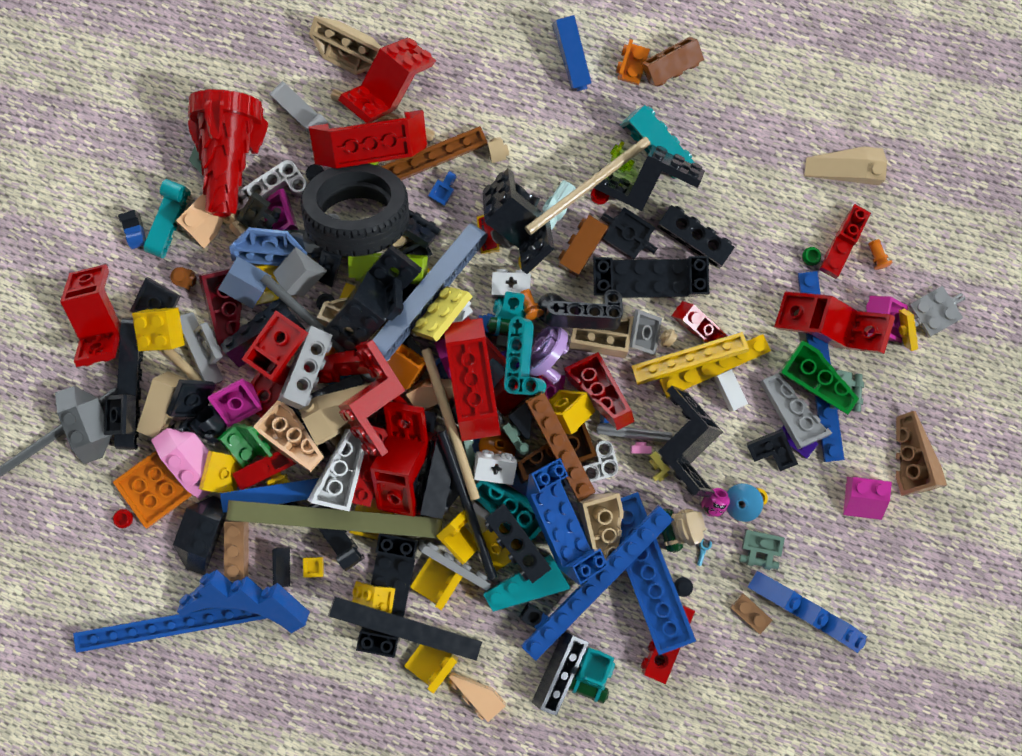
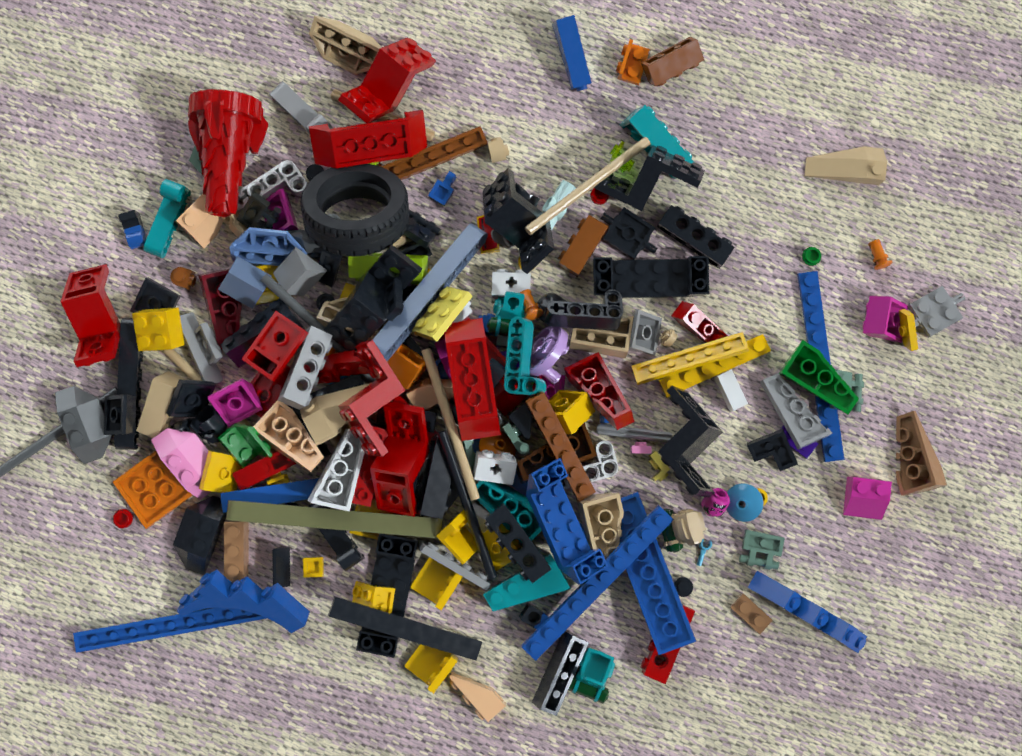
red bracket [774,291,895,354] -> none
red slope [819,204,871,279] -> none

